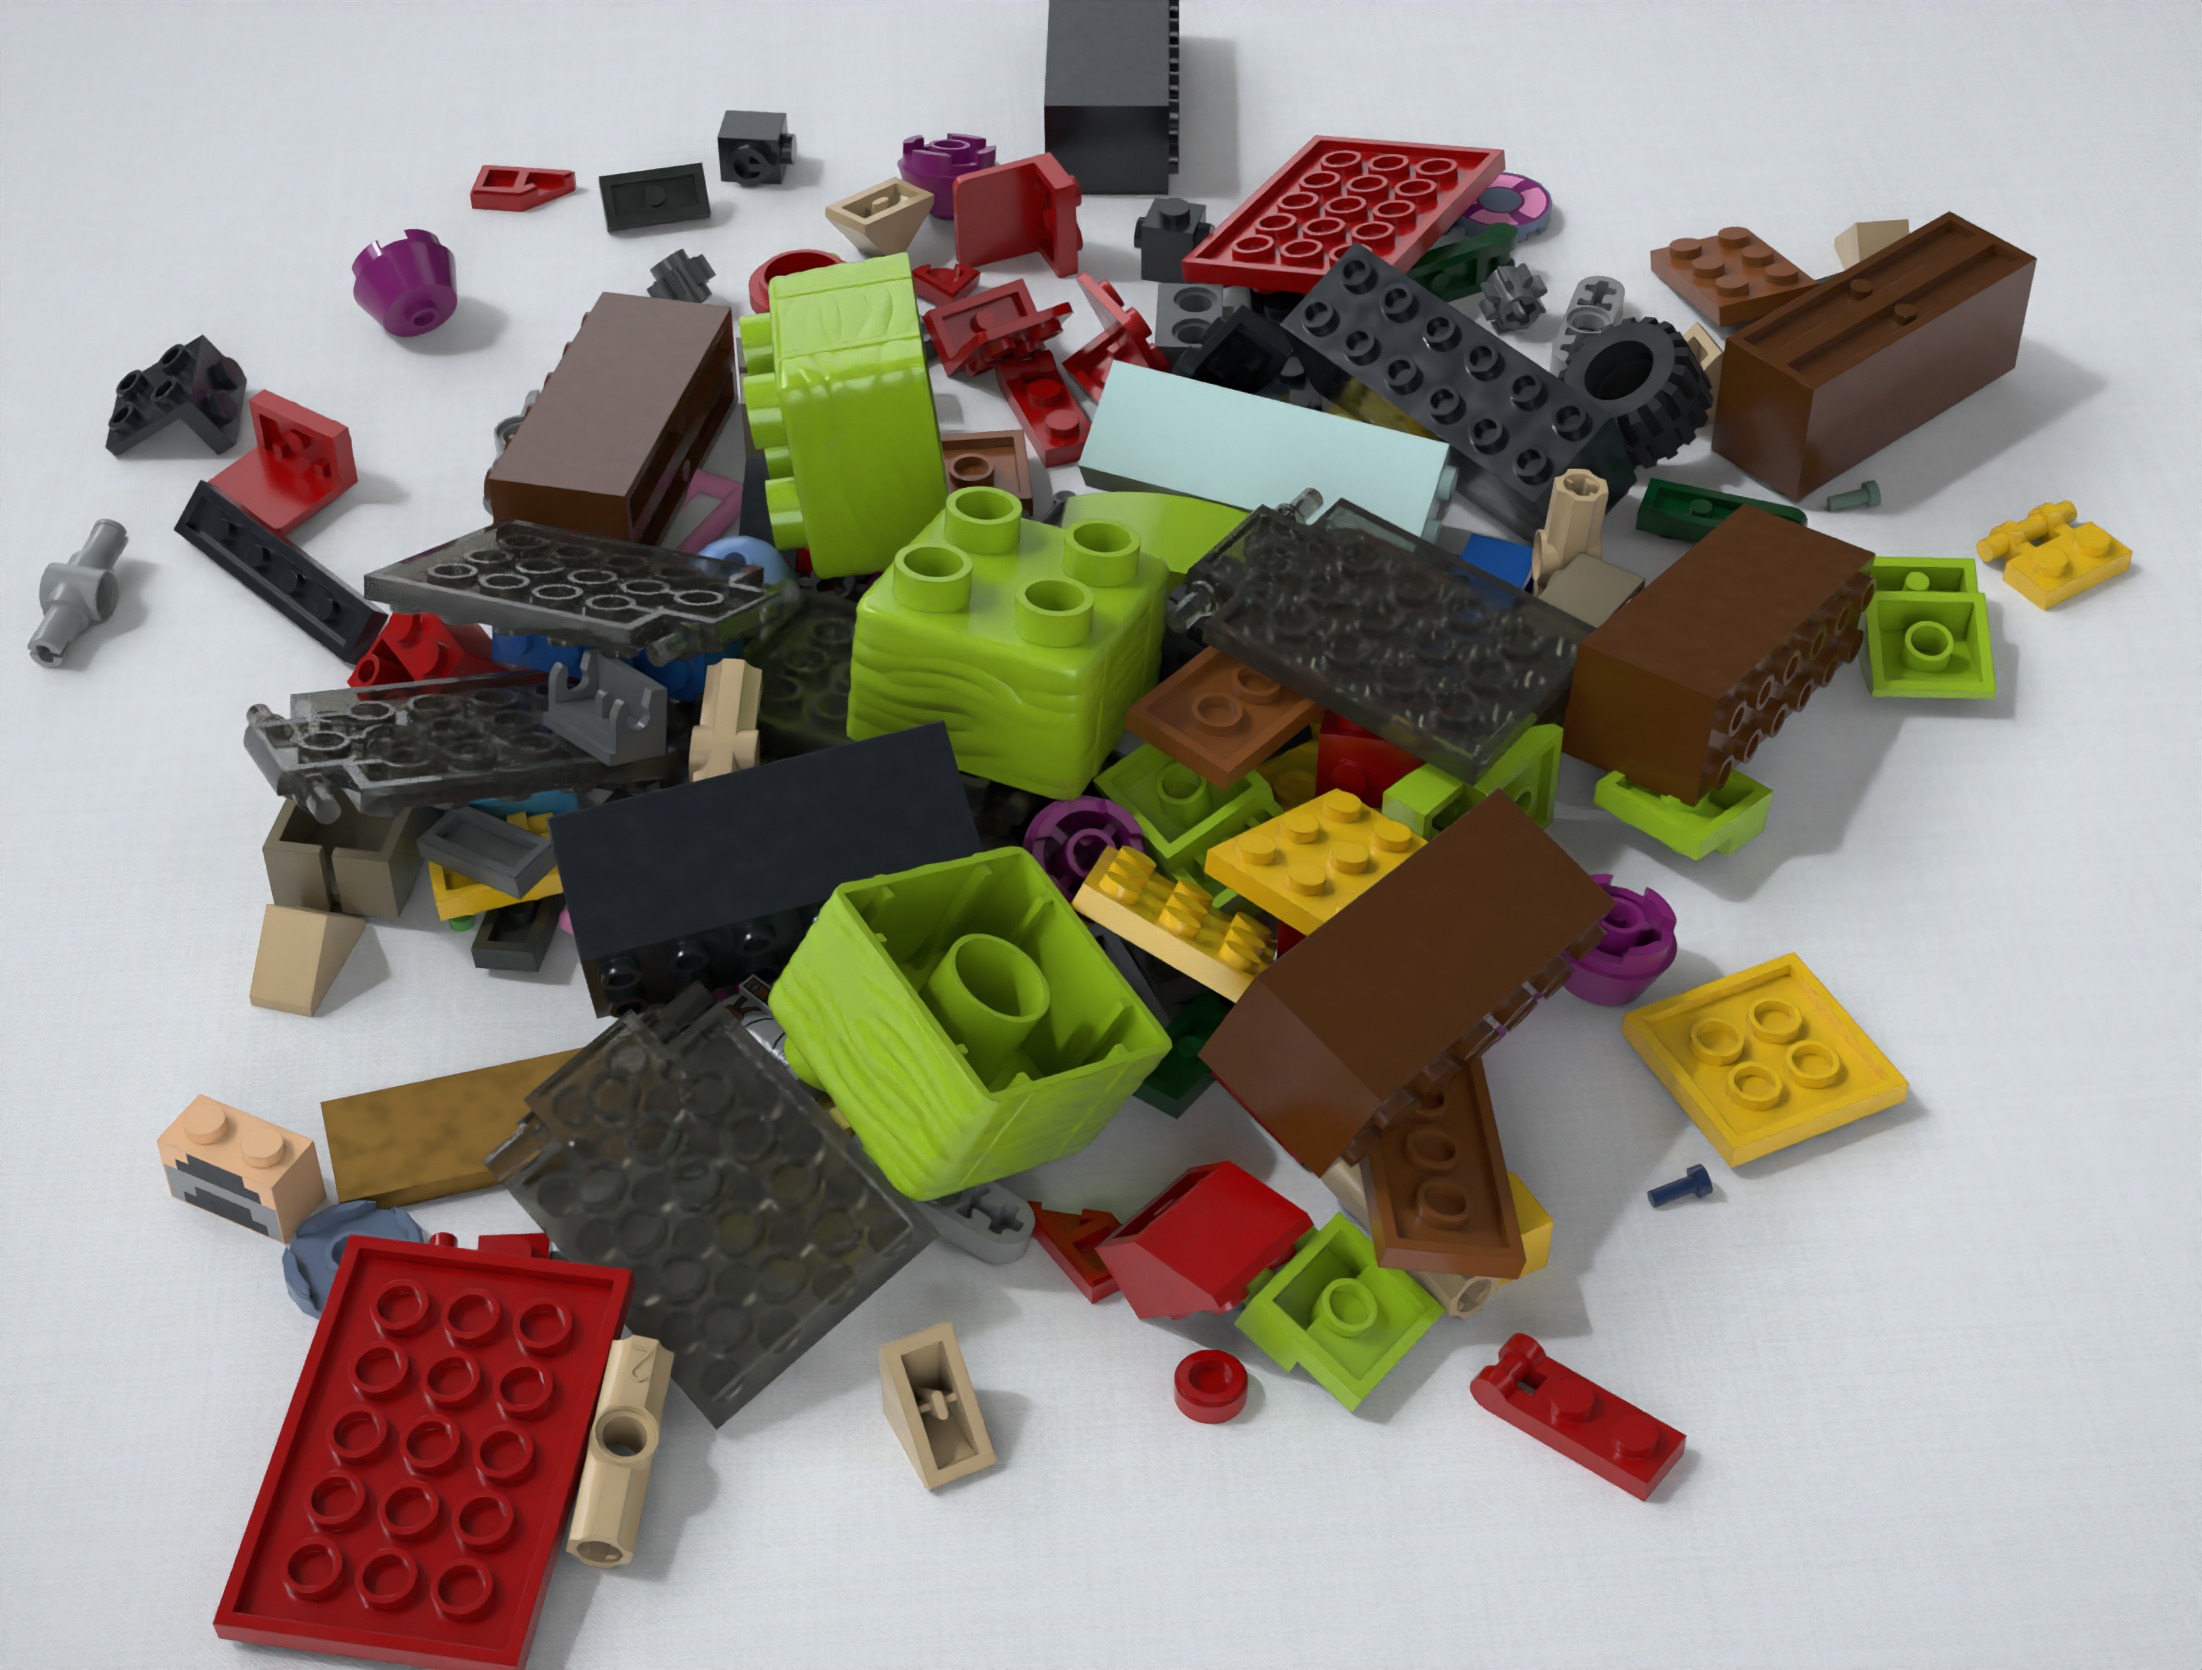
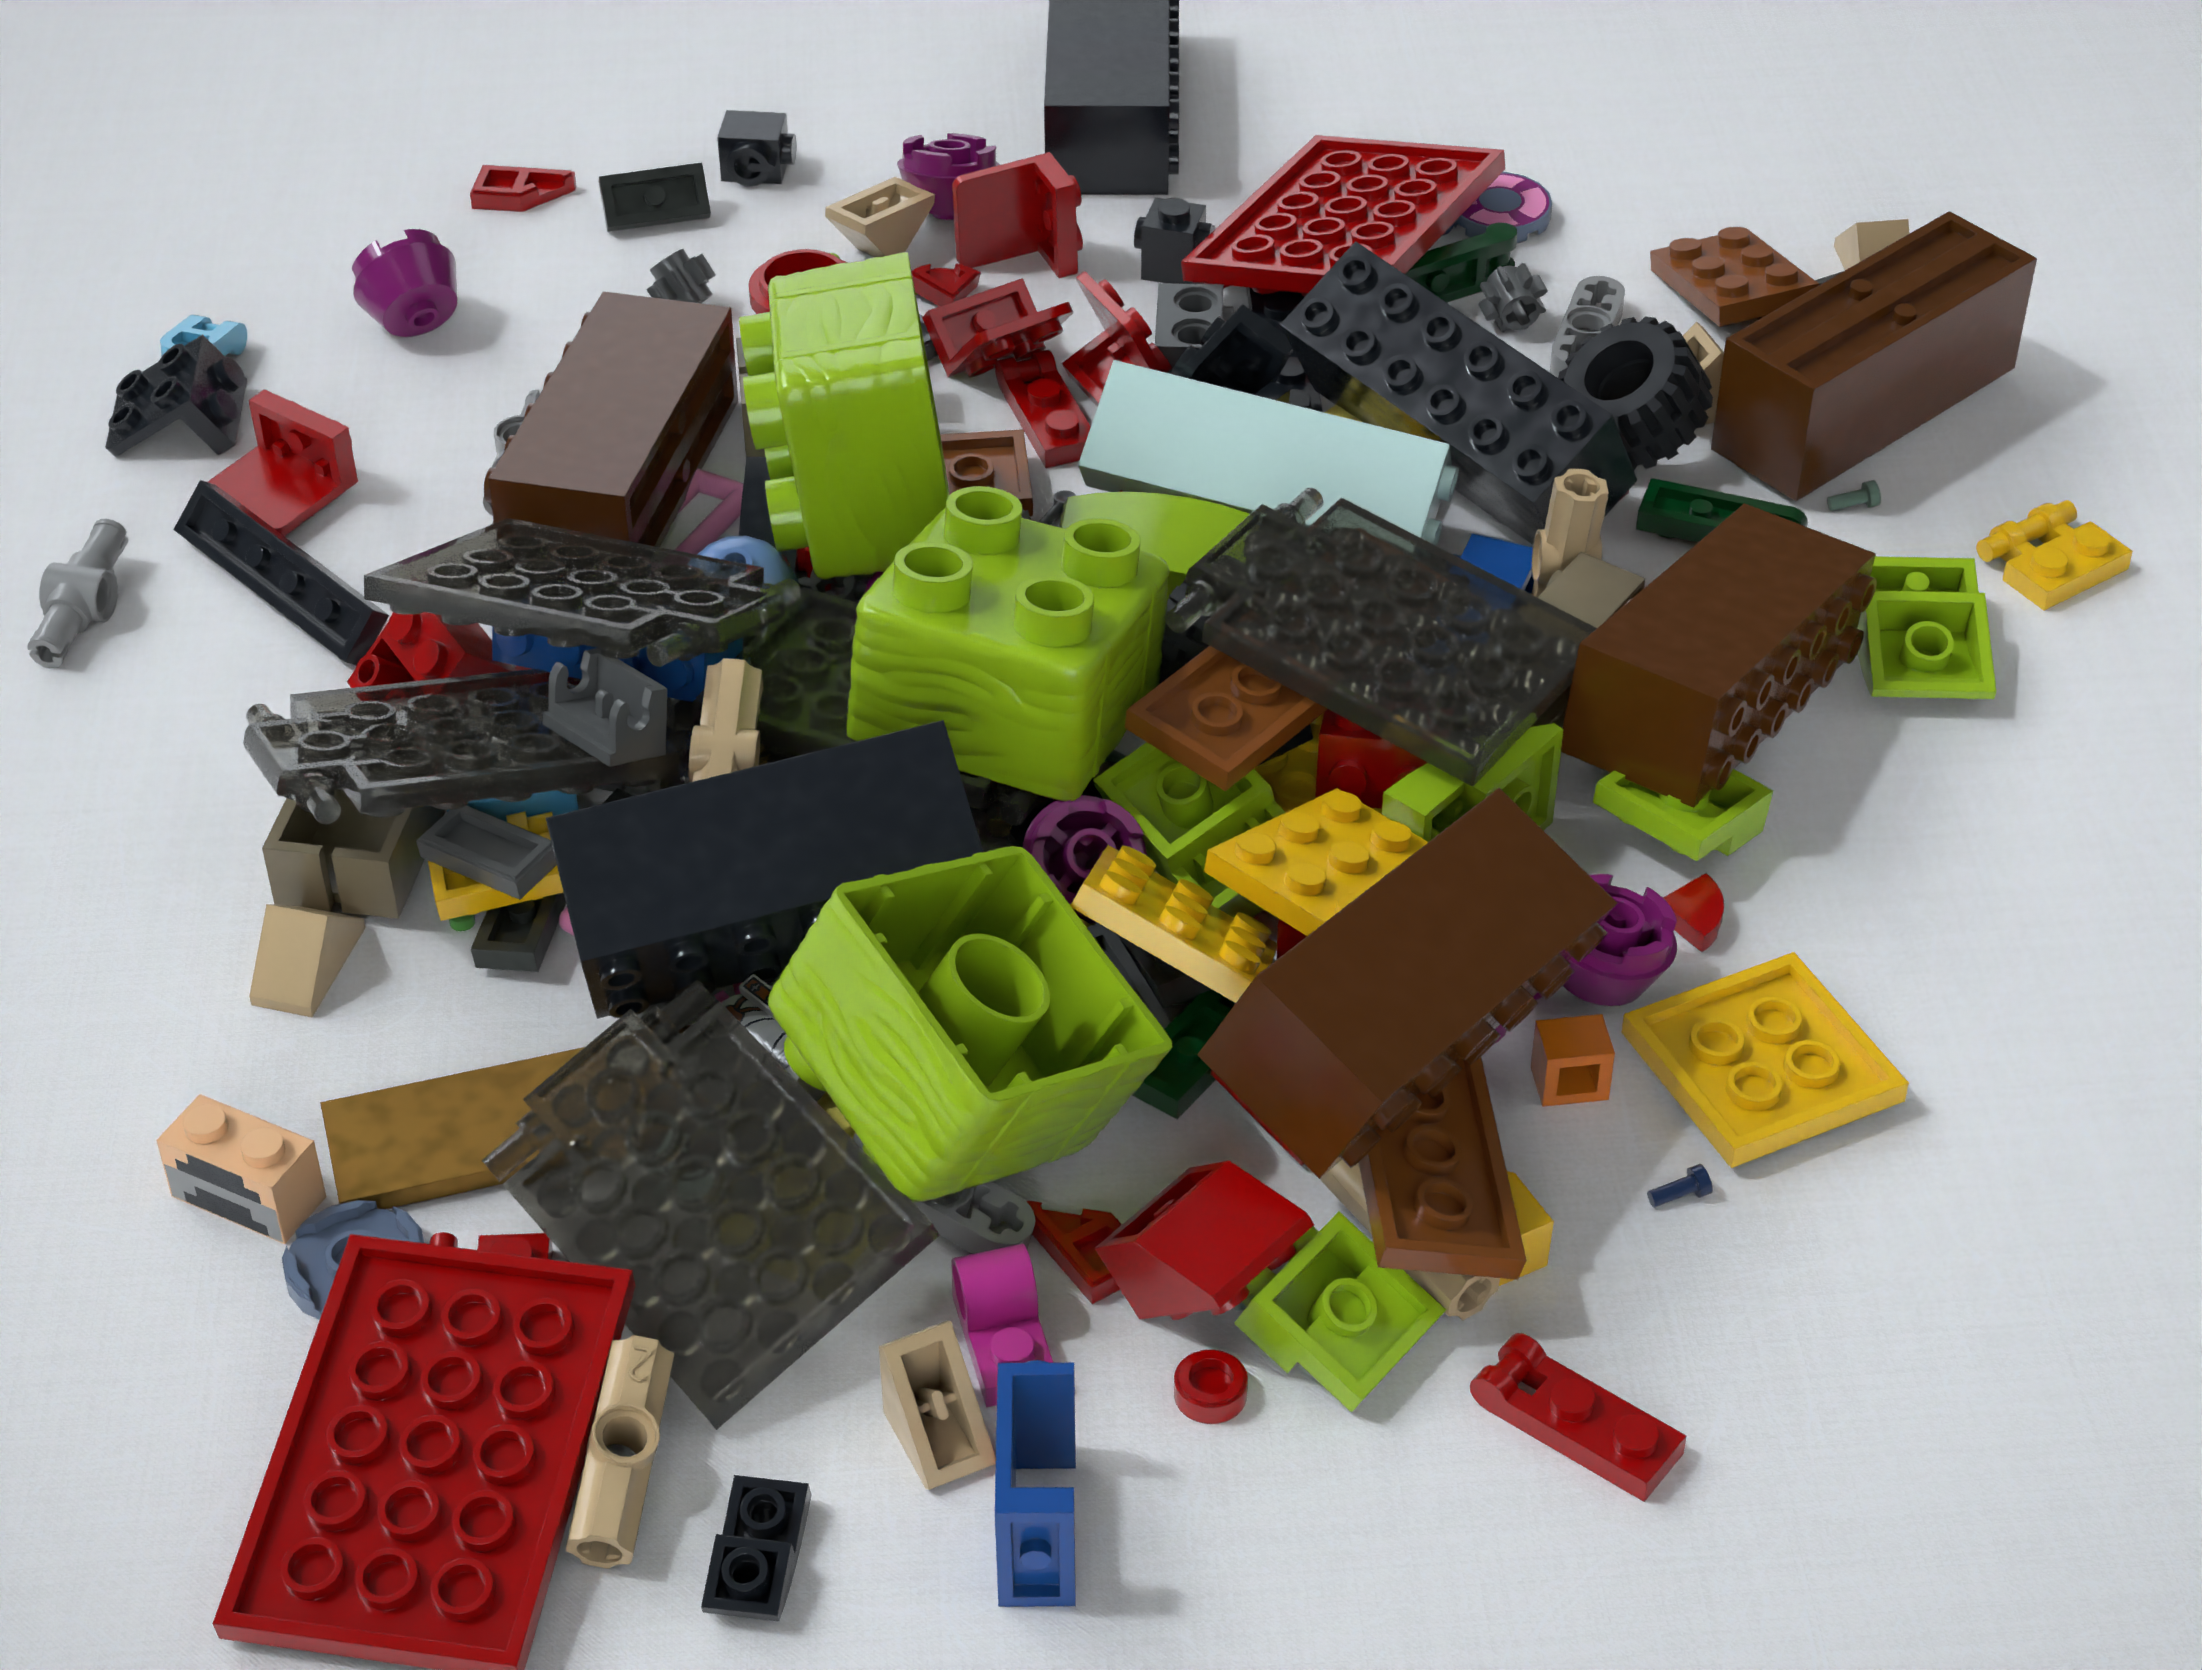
none -> medium azure plate [160,314,247,357]
none -> black slope [701,1475,812,1621]
none -> dark pink plate [951,1244,1053,1408]
none -> blue panel [995,1360,1076,1607]
none -> orange plate [1530,1014,1615,1107]
none -> red tile [1663,873,1724,952]

